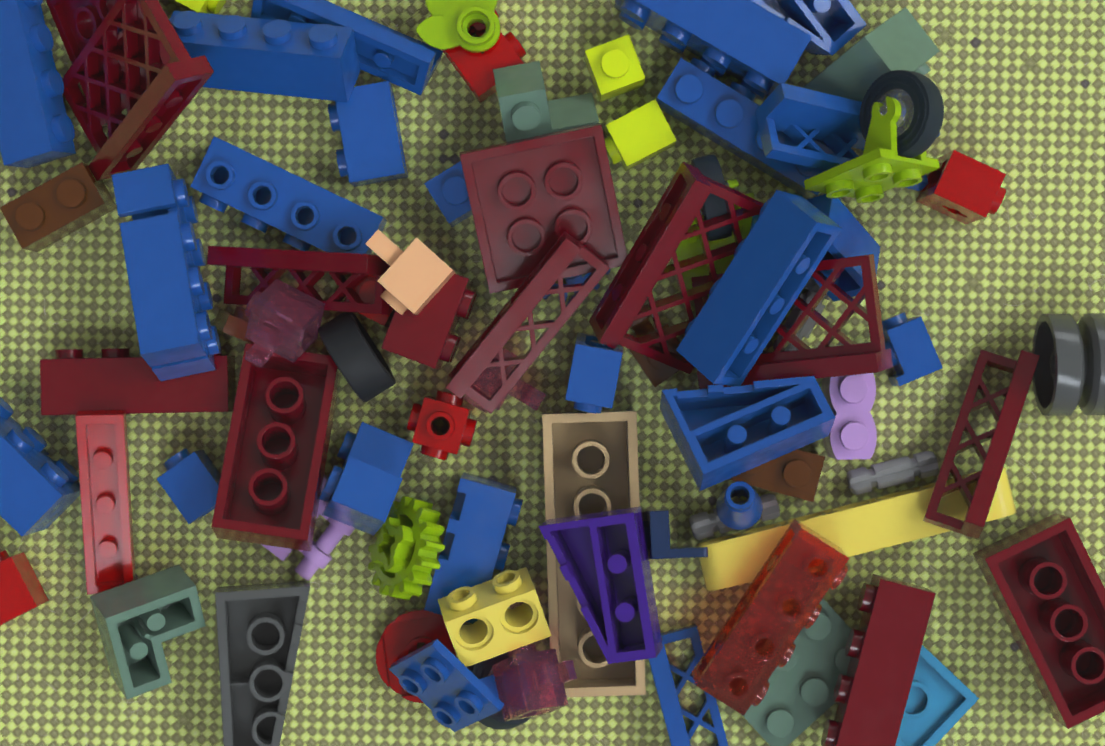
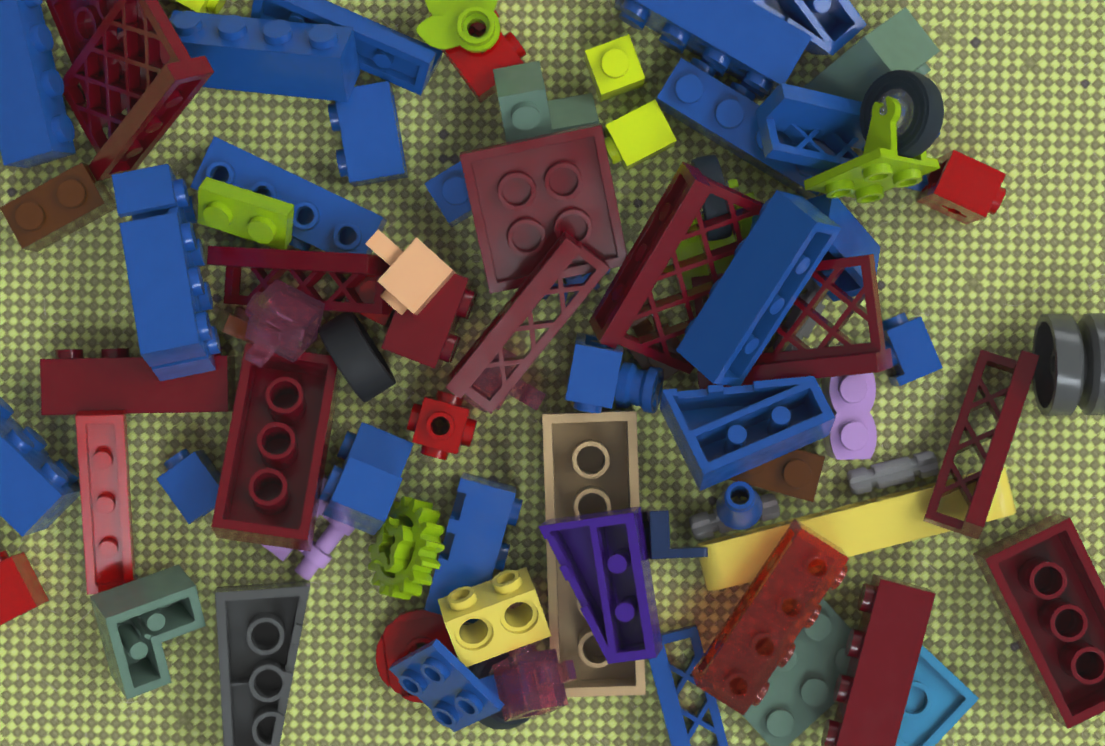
none -> lime plate [197,177,294,250]
none -> blue wheel [615,362,664,413]

